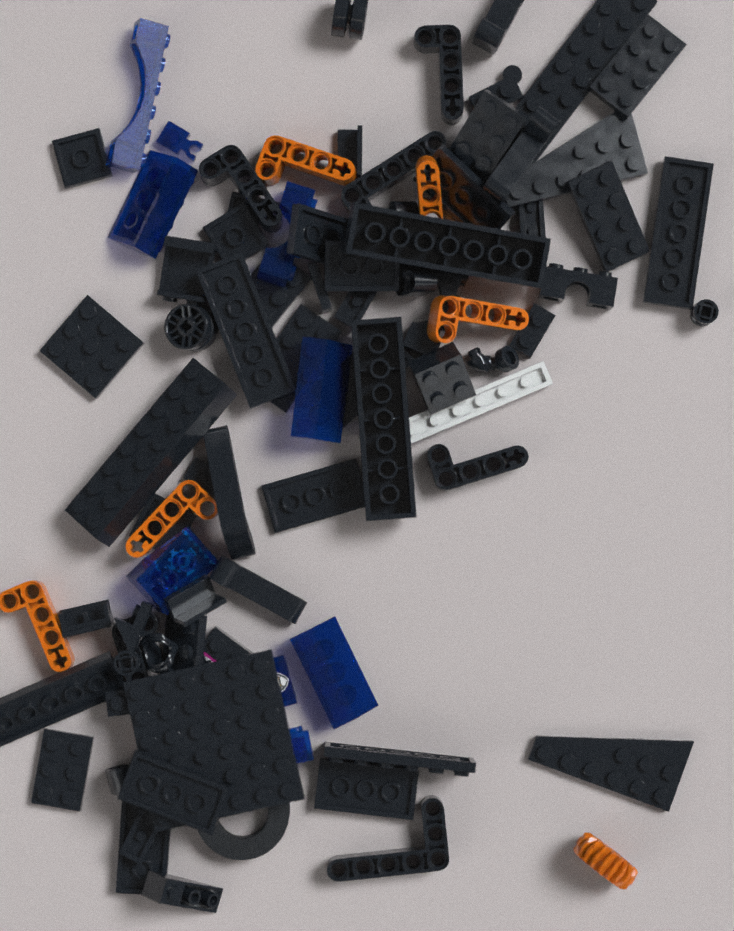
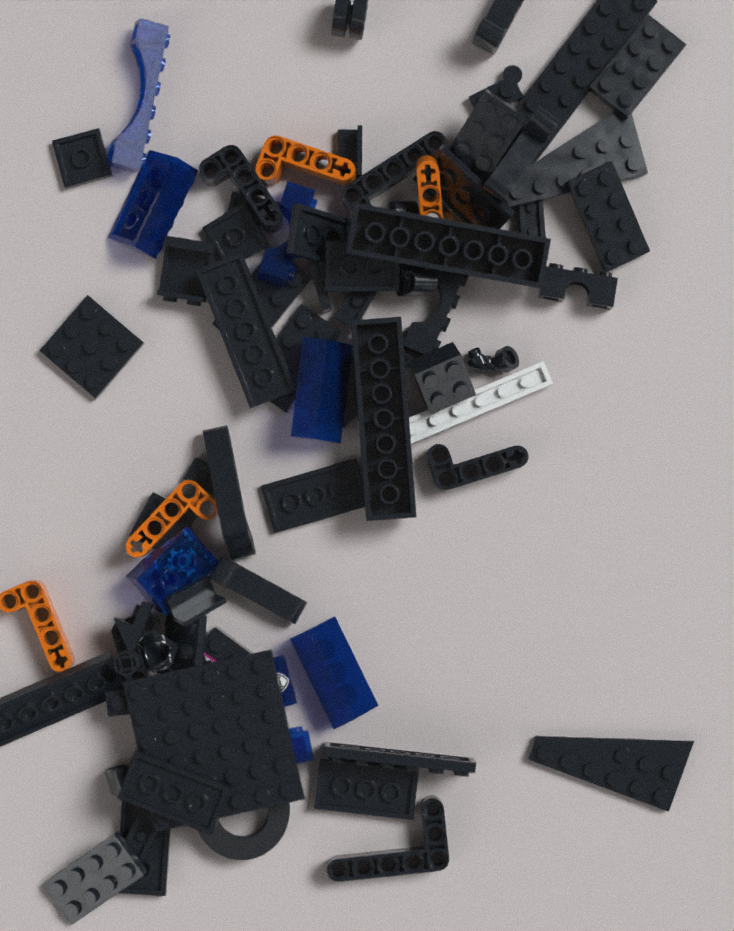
black plate [31,728,95,811] -> none
black hinge [58,599,114,638] -> none
black brick [65,358,237,547] -> none
black slope [142,870,223,913] -> none
clear blue plate [156,121,204,162] -> none
black wheel [164,304,218,351] -> none
black beam [414,25,464,125] -> none
orange beam [427,296,529,343] -> none
black plate [509,303,556,358] -> none
orange gear [573,832,638,889] -> none
black plate [643,156,714,310] -> none
black wheel [690,299,719,327] -> none
none -> black plate [43,831,147,925]

